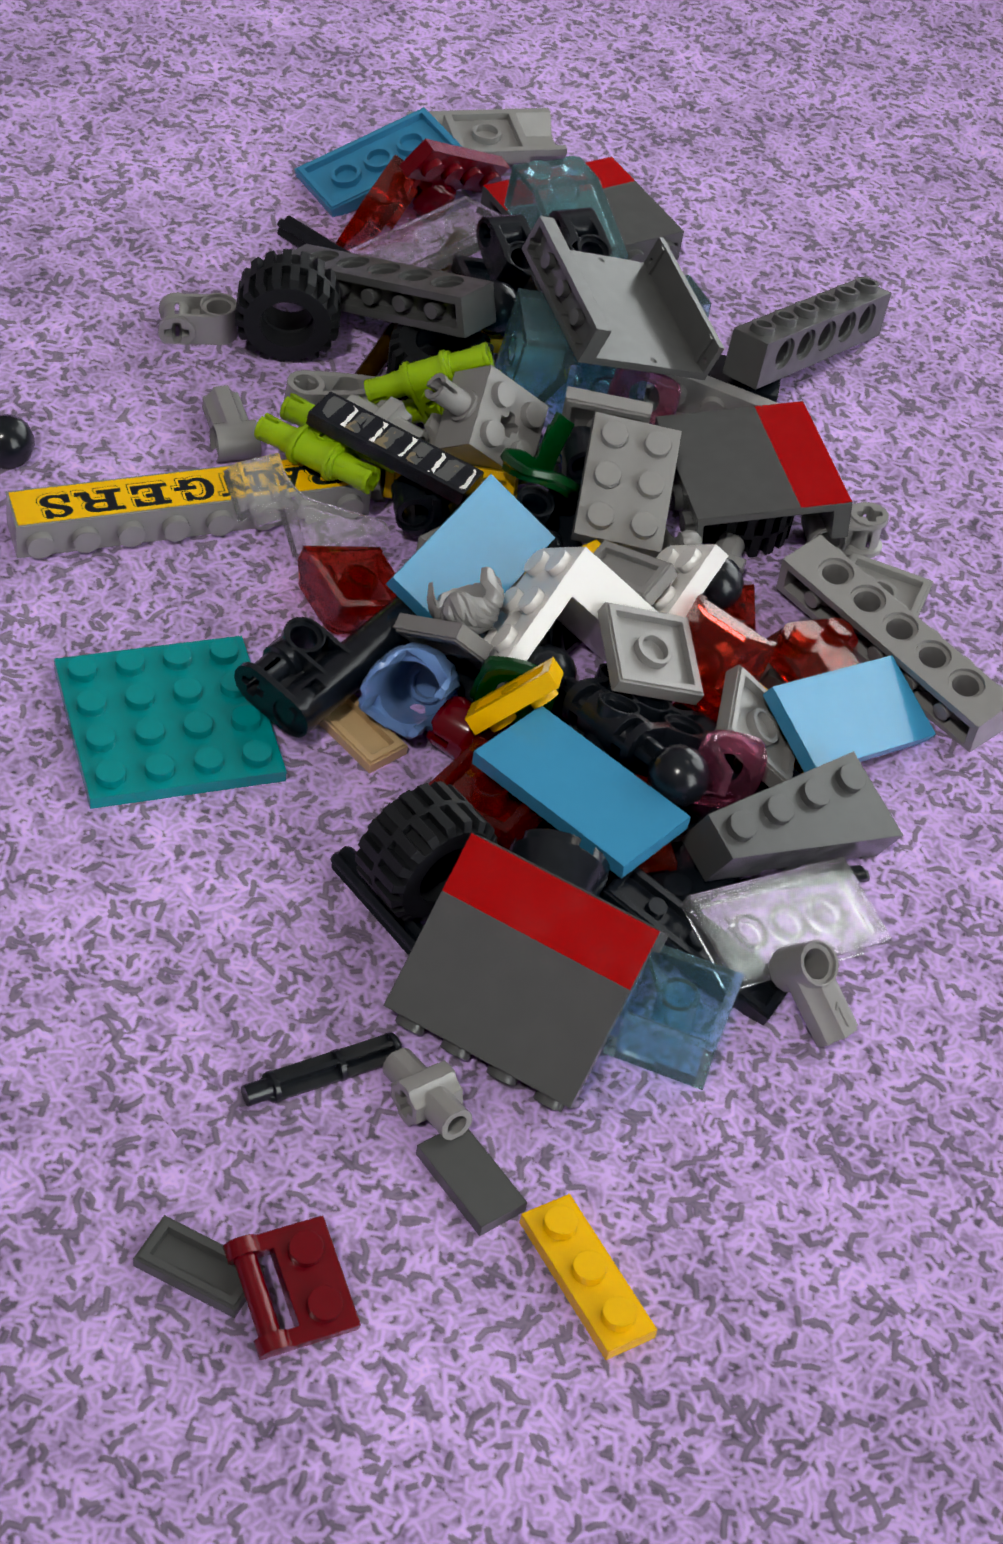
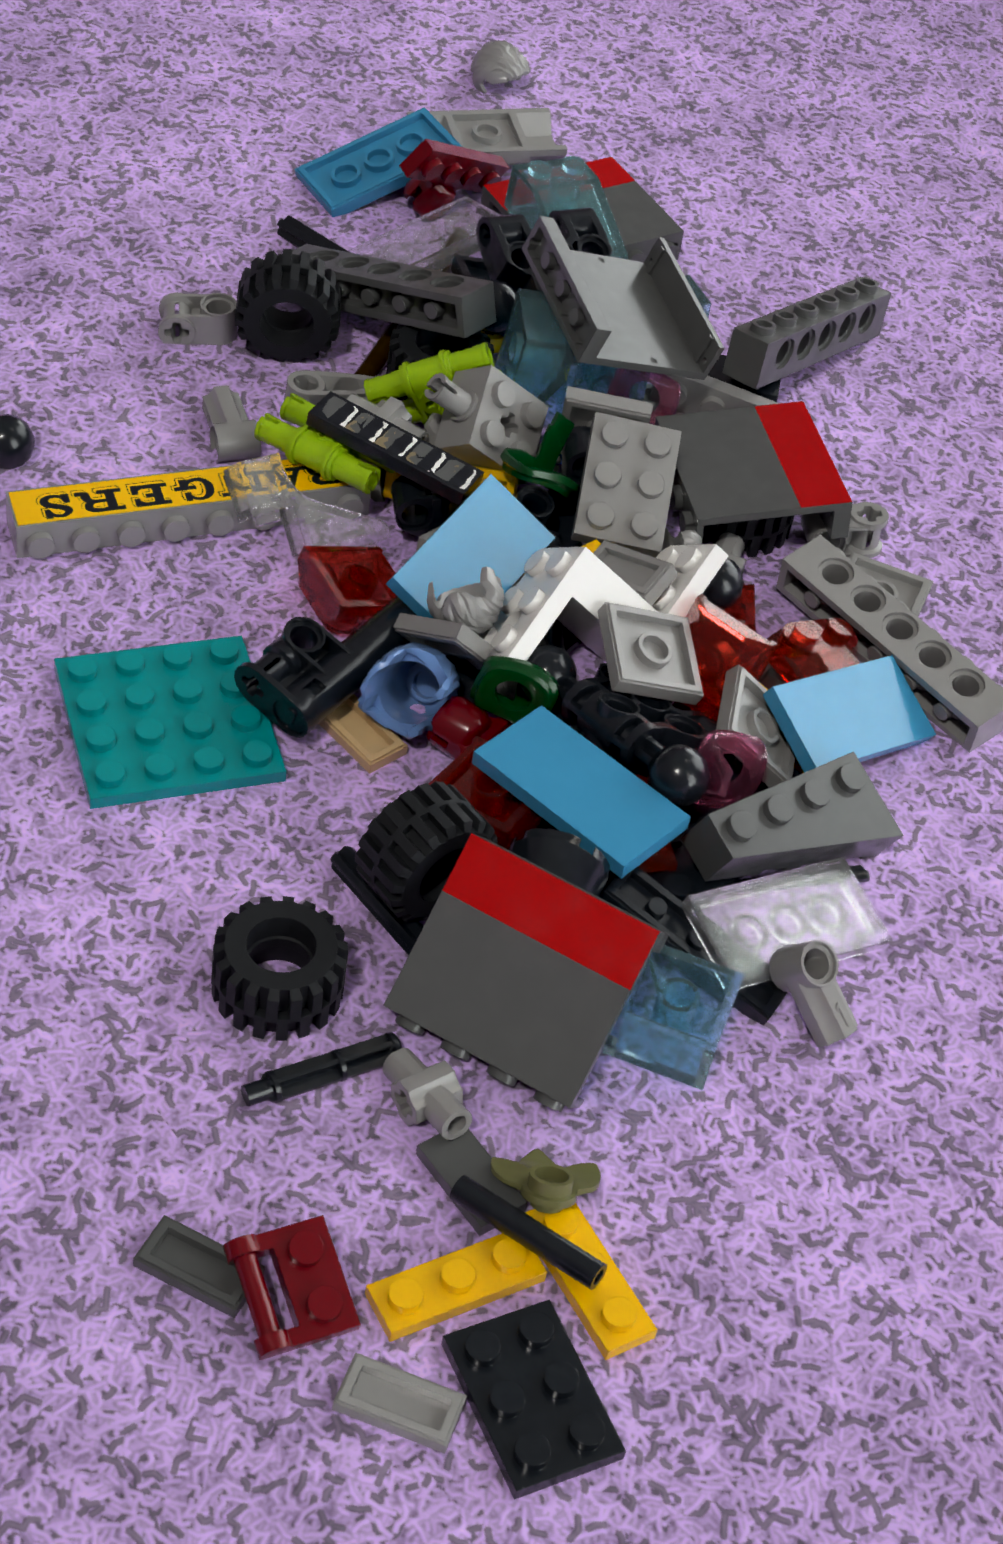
clear red slope [336,154,419,251] -> none
yellow plate [465,656,564,735] -> none
none -> black tyre [211,896,348,1041]
none -> light grey tile [332,1353,467,1454]
none -> yellow plate [365,1233,547,1342]
none -> black plate [441,1299,626,1500]
none -> black piece [450,1175,607,1290]
none -> light grey hair [471,40,531,94]
none -> olive plate [491,1149,601,1213]

